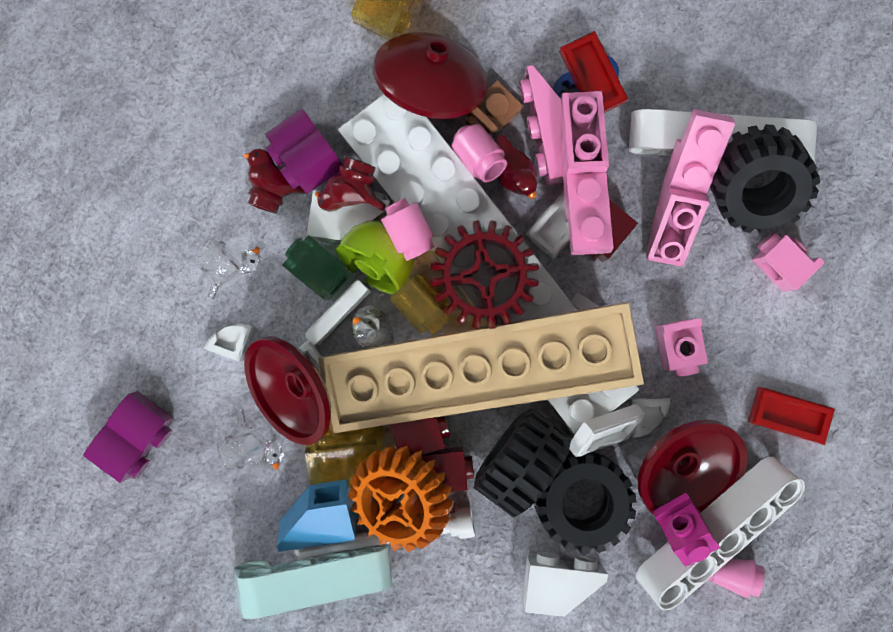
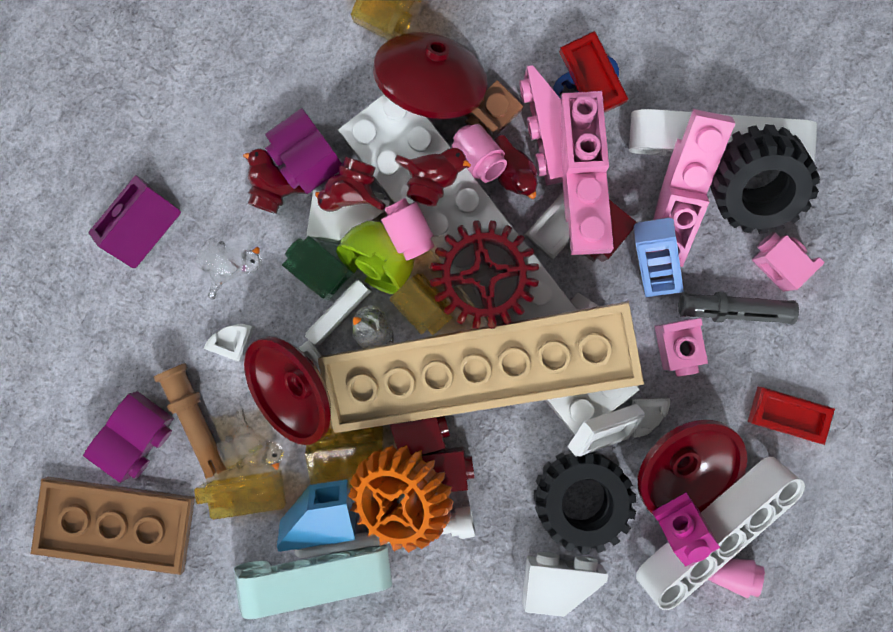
black tyre [474,409,571,517] -> none
none -> medium nougat tile [30,477,195,575]
none -> magenta panel [88,175,181,268]
none -> medium nougat pin [153,363,228,479]
none -> clear yellow bracket [194,470,286,520]
none -> dark red animal [395,148,471,206]
none -> light blue slope [634,218,684,297]
none -> dark grey pin [678,292,799,325]

